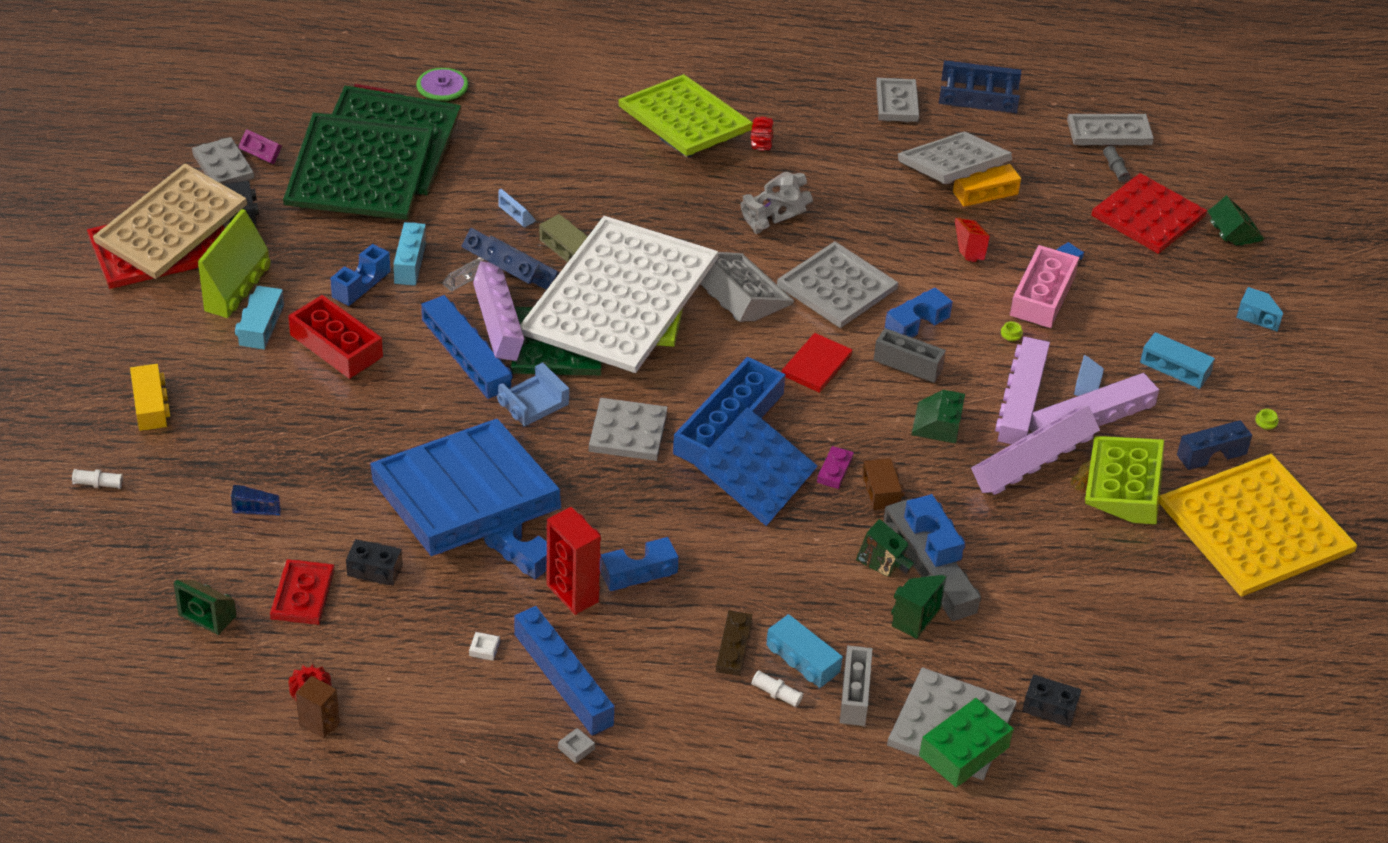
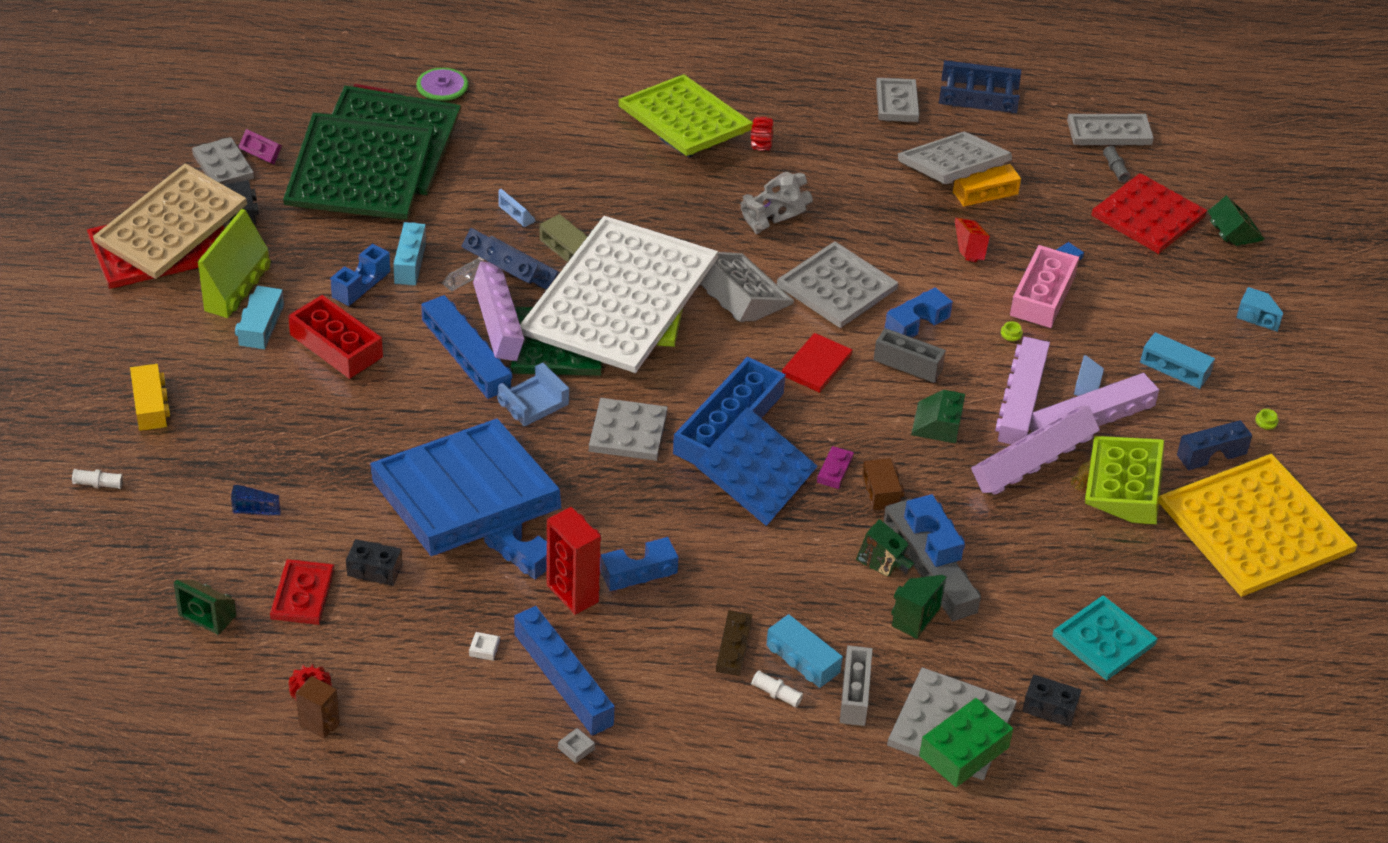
none -> teal plate [1052,595,1158,681]

